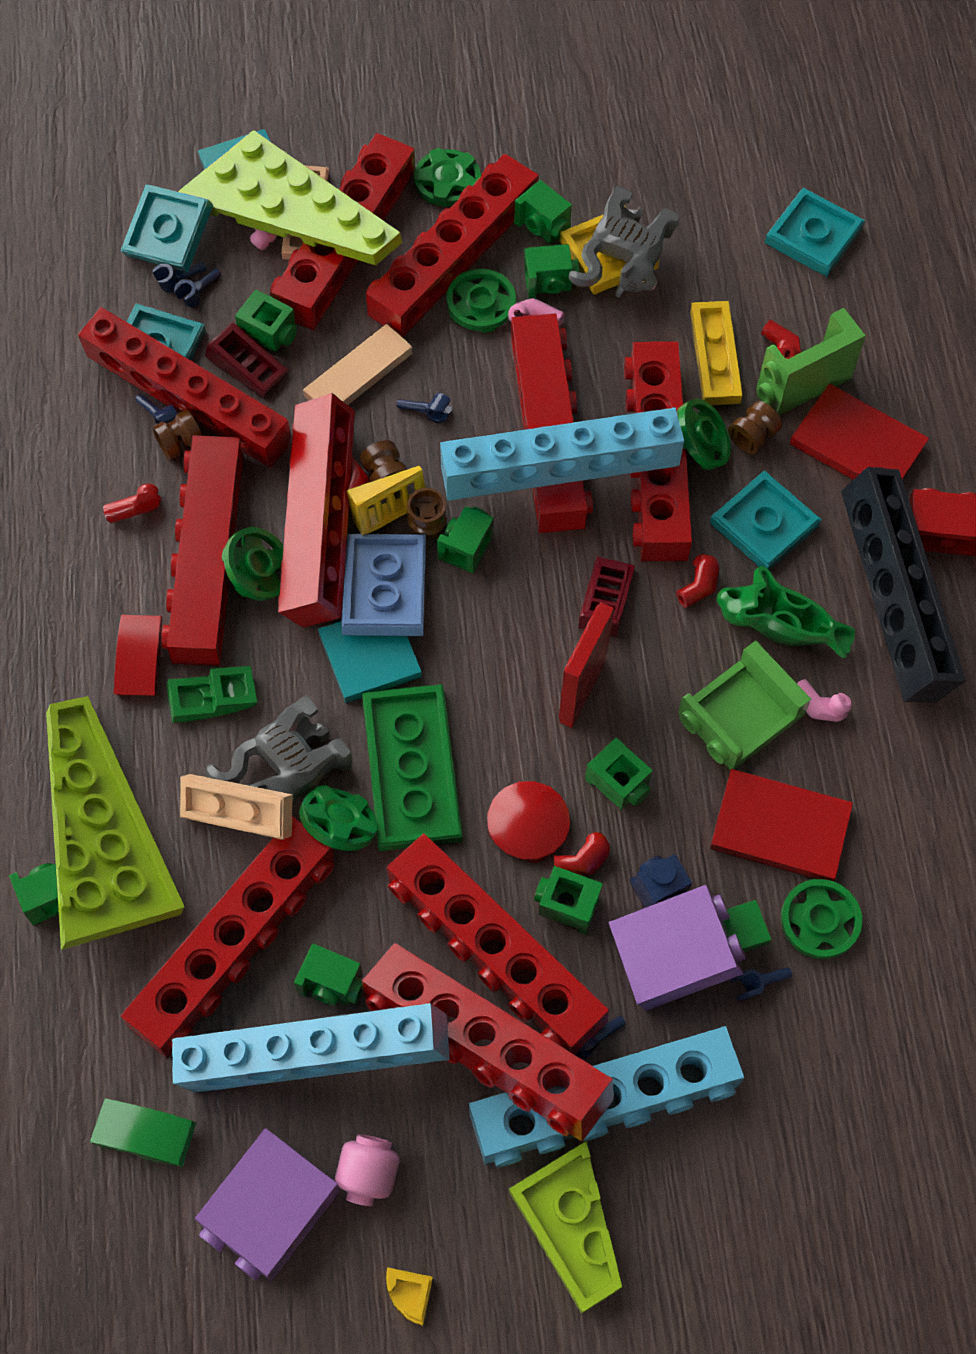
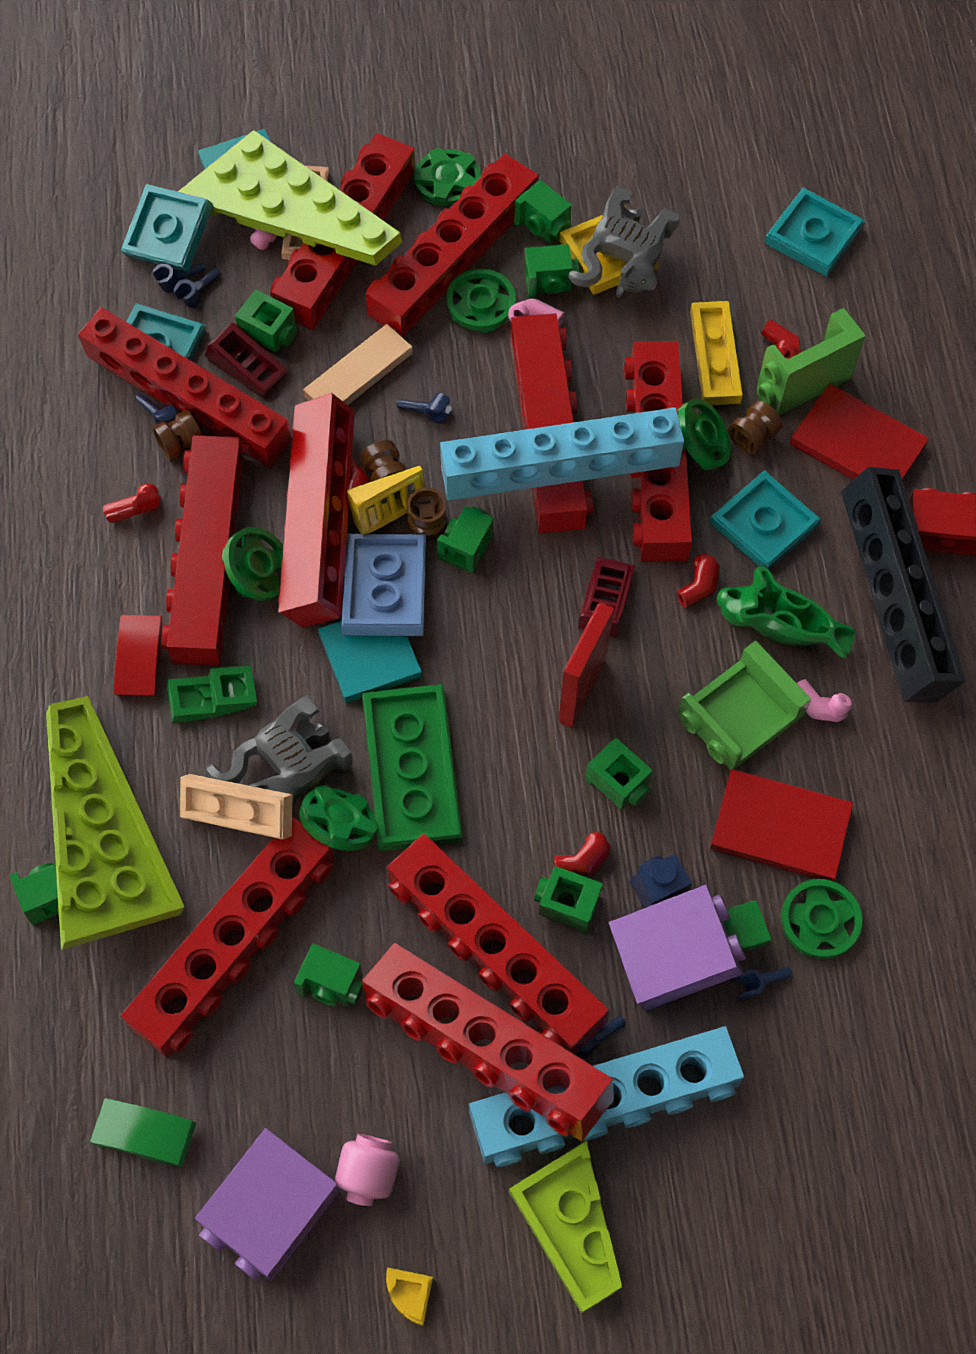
medium azure brick [172,1003,449,1093] -> none
red dish [487,781,570,863] -> none

